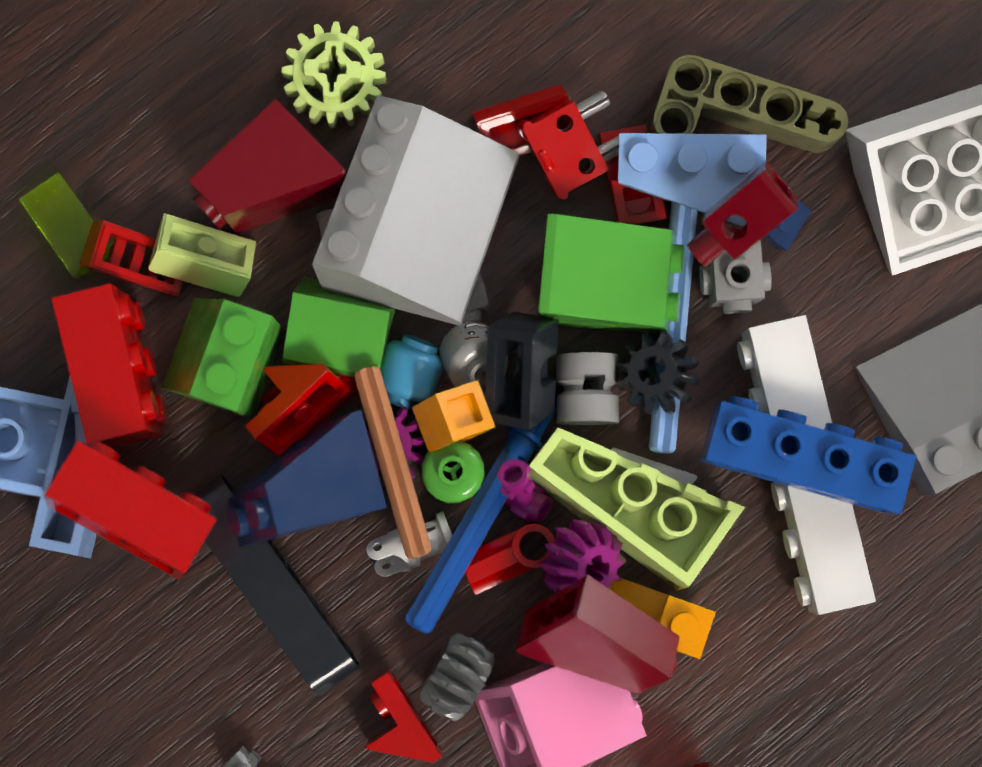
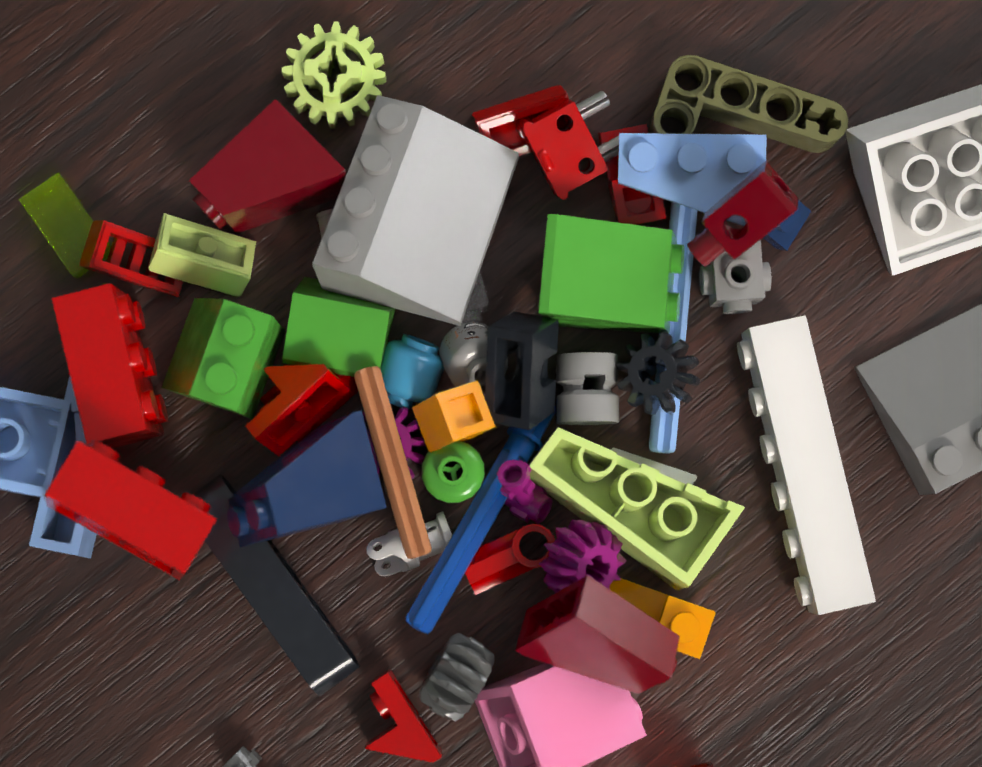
blue brick [699,396,916,515] -> none

